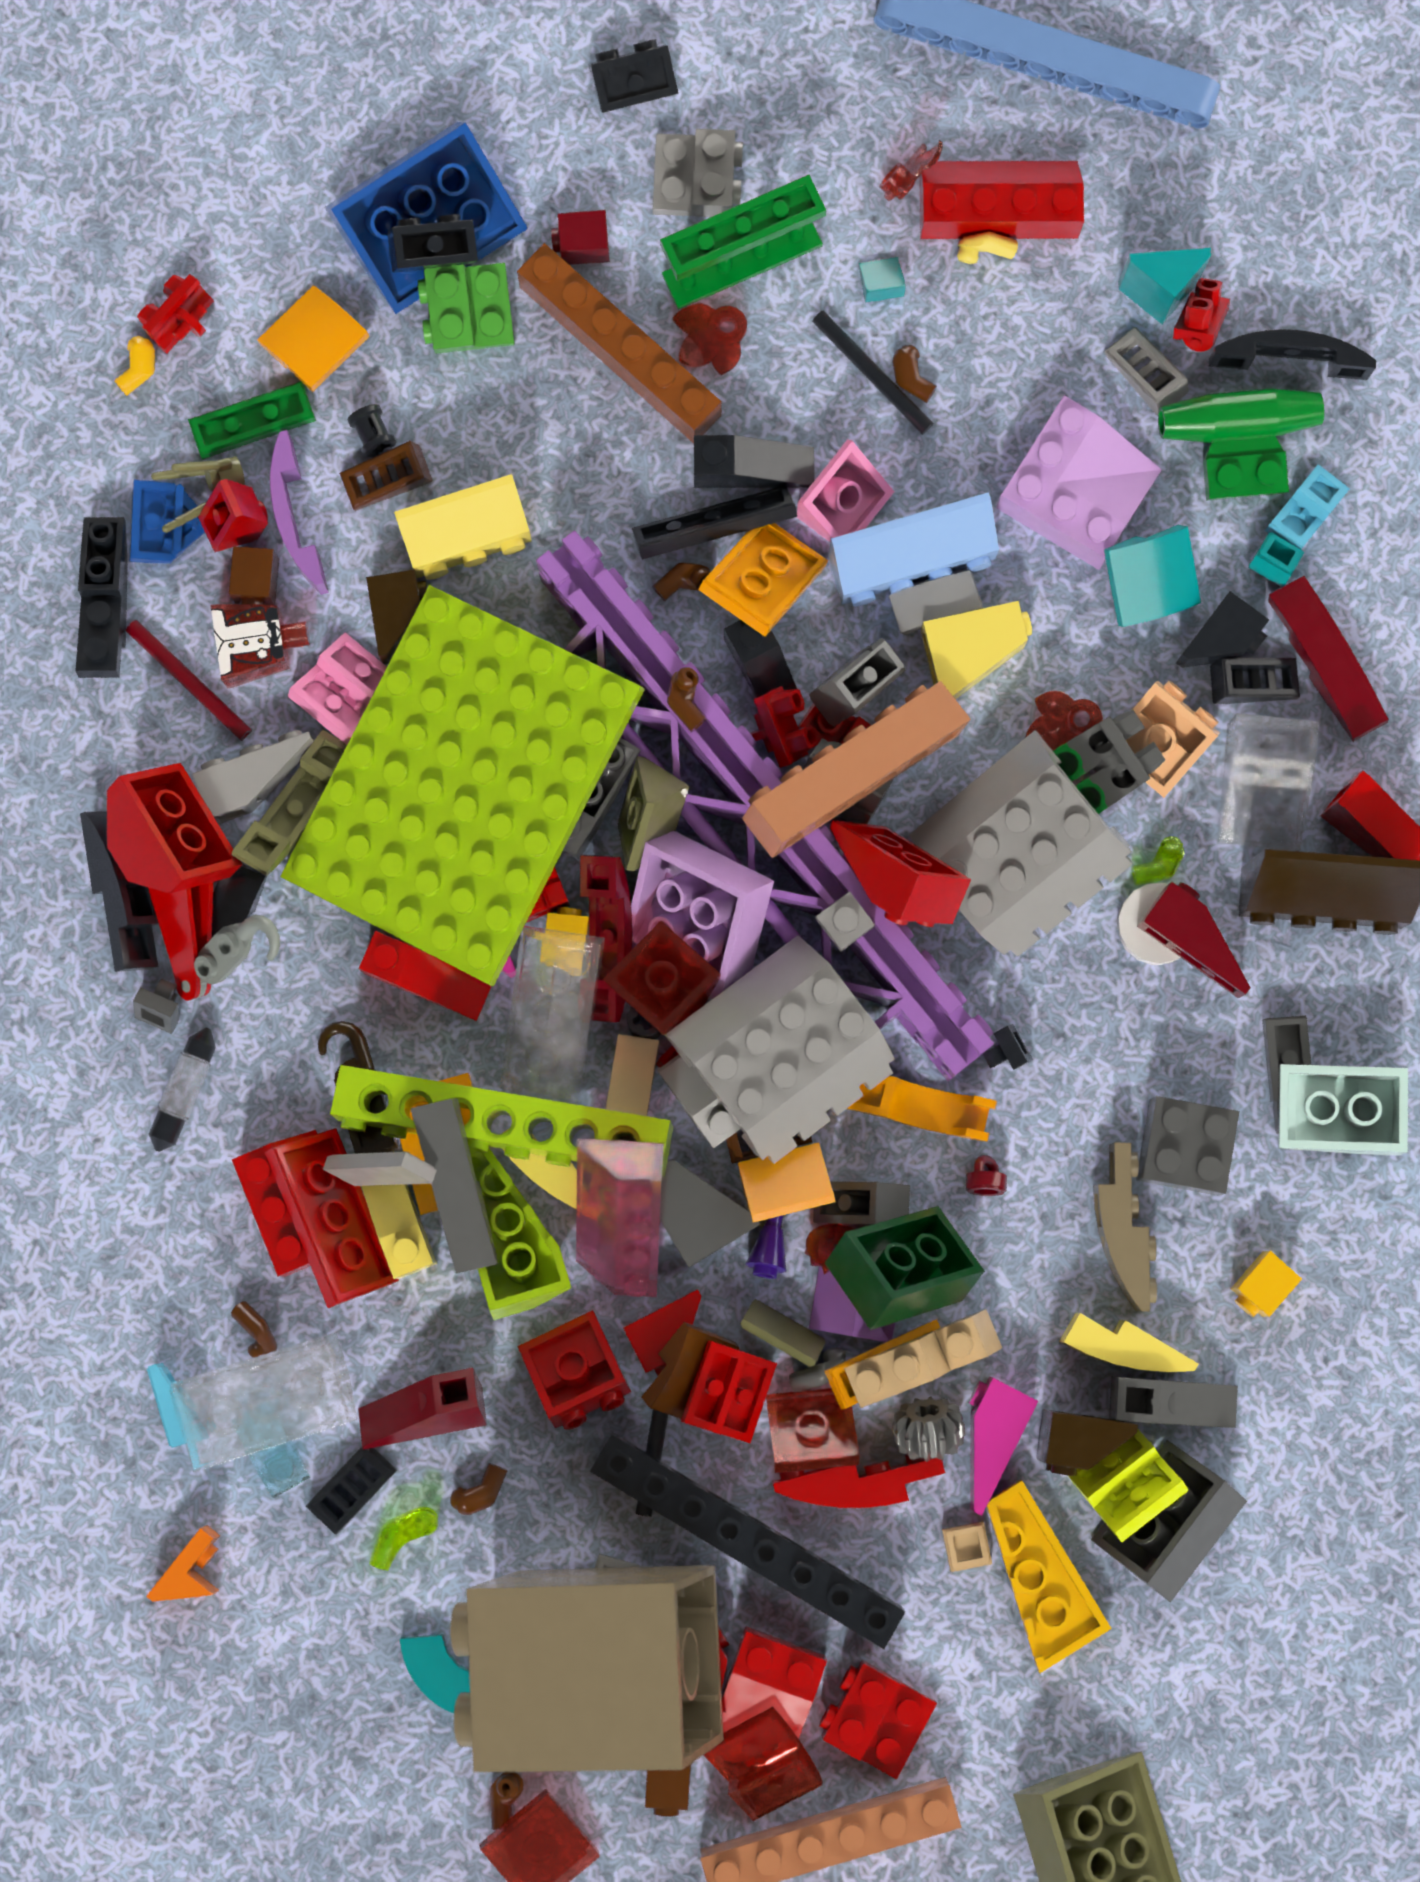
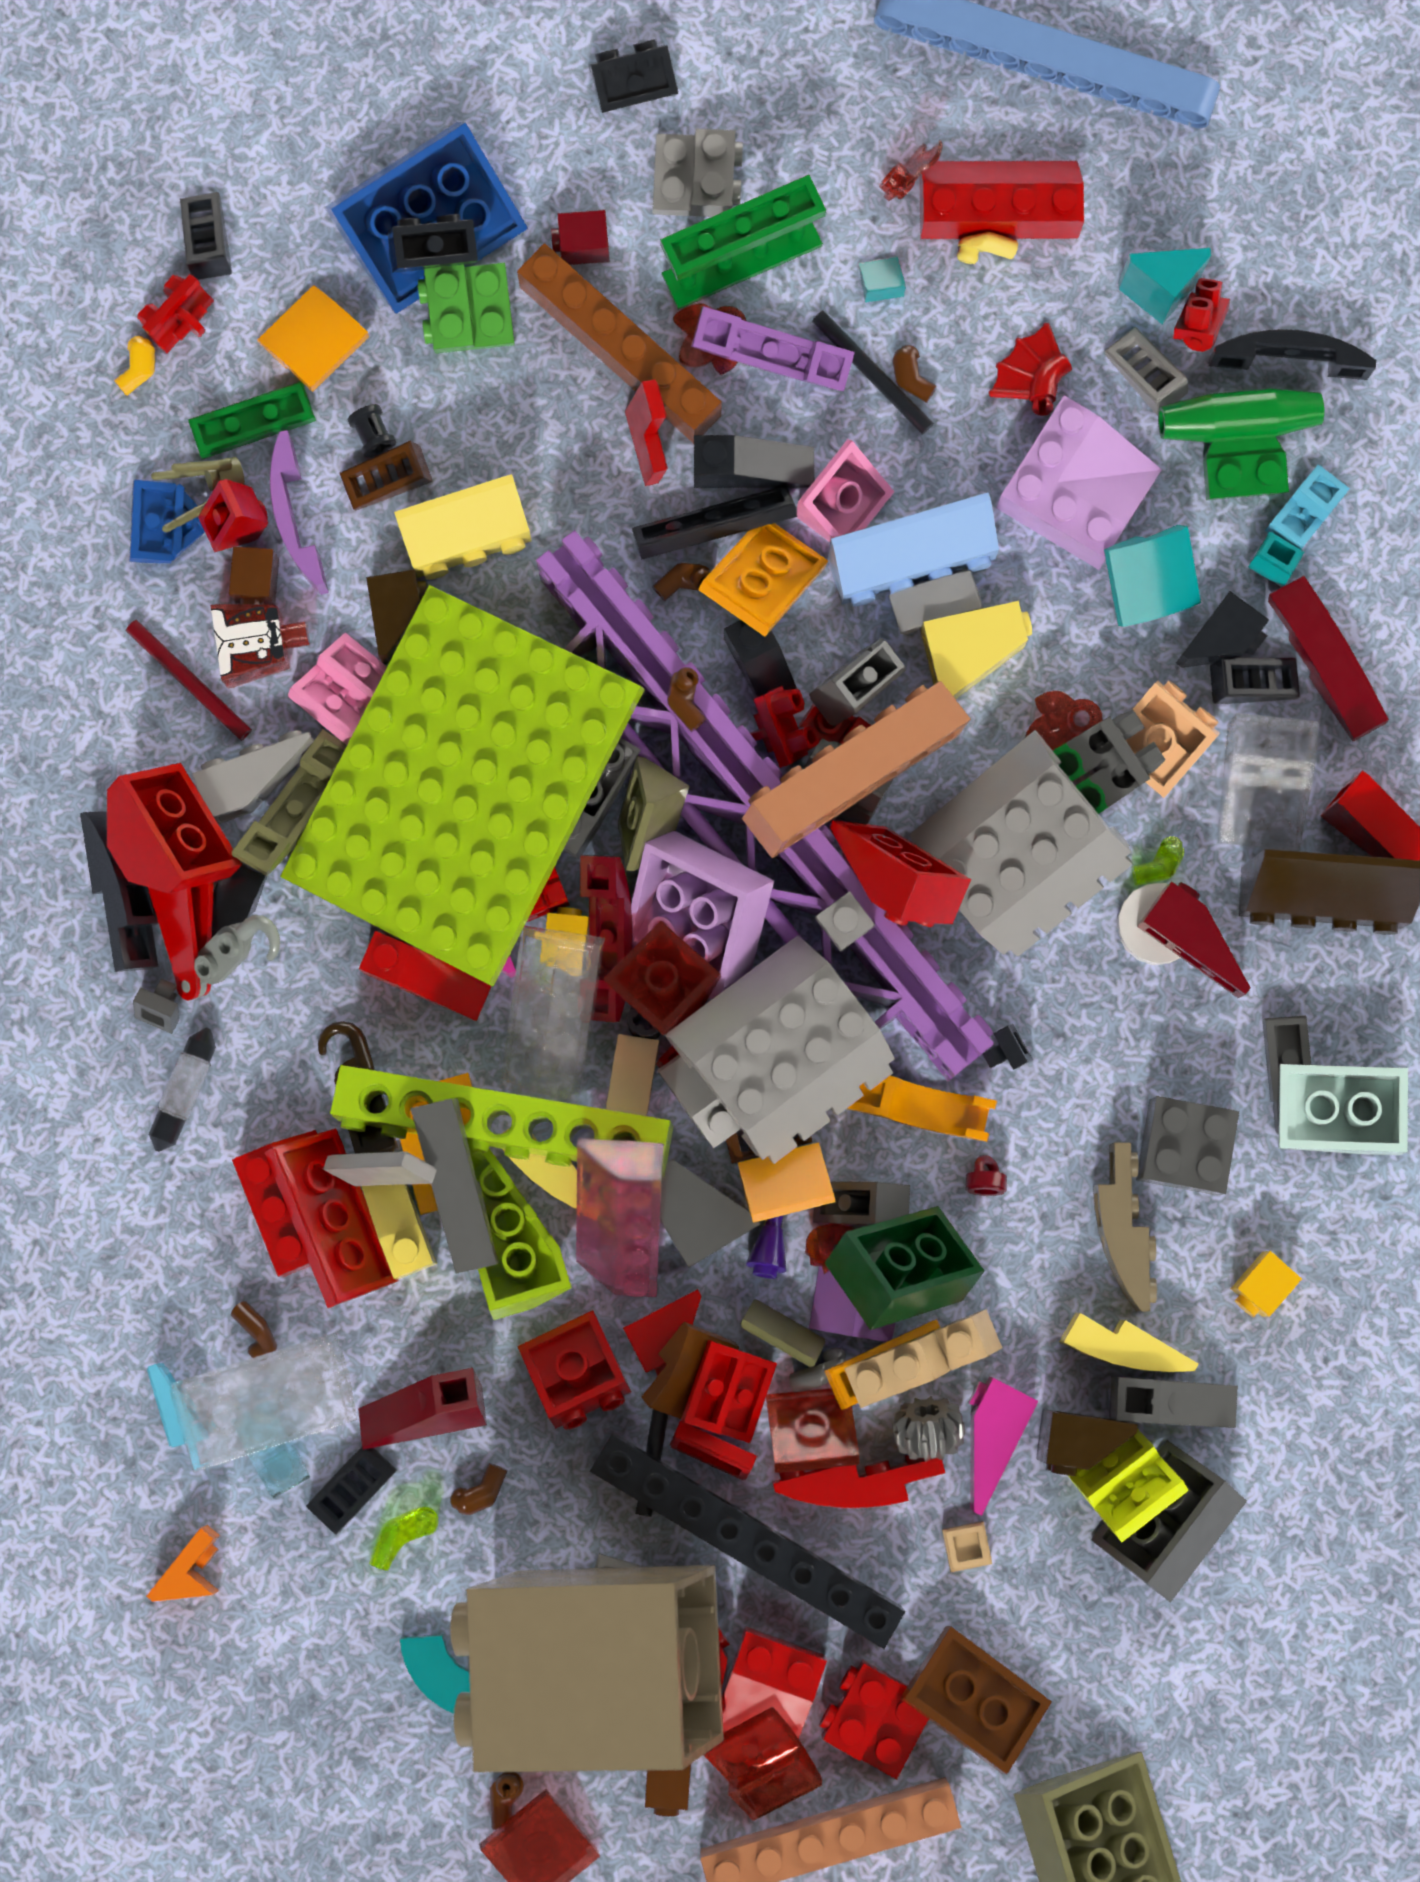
black slope [75,517,128,678] -> none
yellow wing [986,1480,1112,1673] -> none
none -> black slope [180,192,232,280]
none -> red tile [625,379,668,486]
none -> red tile [669,1421,757,1480]
none -> medium lavender slope [691,306,855,392]
none -> reddish brown plate [900,1626,1052,1775]
none -> red arm [989,322,1072,416]

